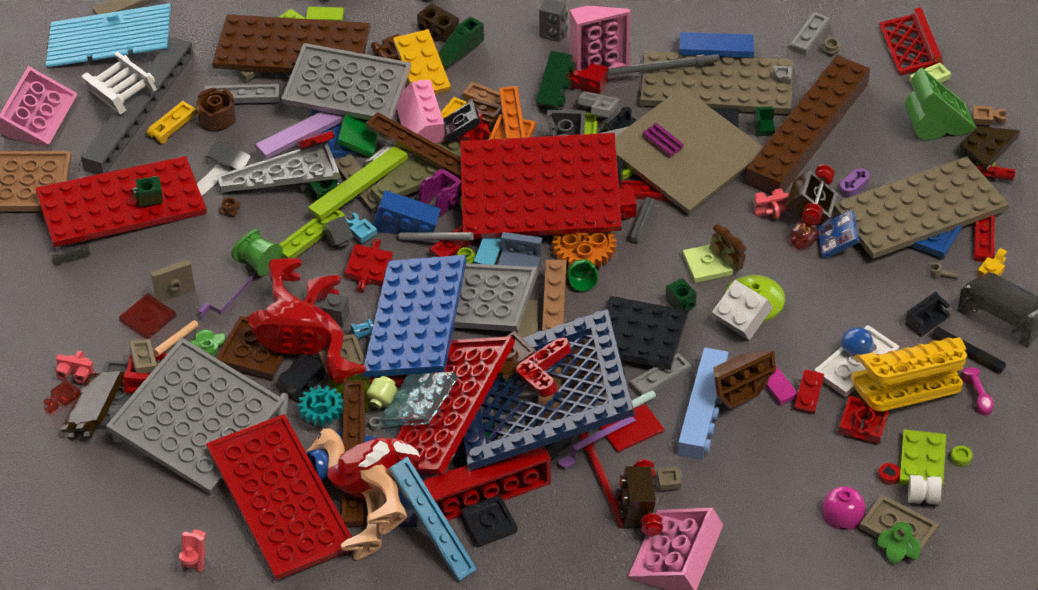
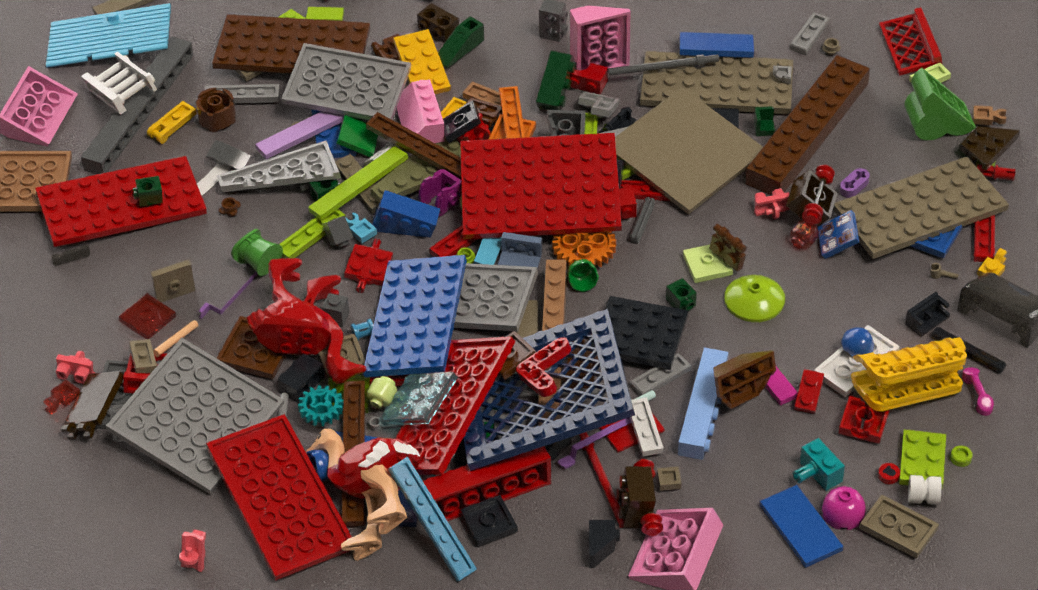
bright green plate [188,329,226,357] -> none
red tile [297,130,335,149] -> none
light grey bar [399,232,474,240] -> none
magenta tile [642,123,684,158] -> none
white brick [712,280,773,340] -> none
bright green plate [877,522,920,565] -> none
none -> black slope [589,520,620,568]
none -> white plate [630,397,663,456]
none -> blue tile [760,485,843,568]
none -> teal brick [792,438,845,491]

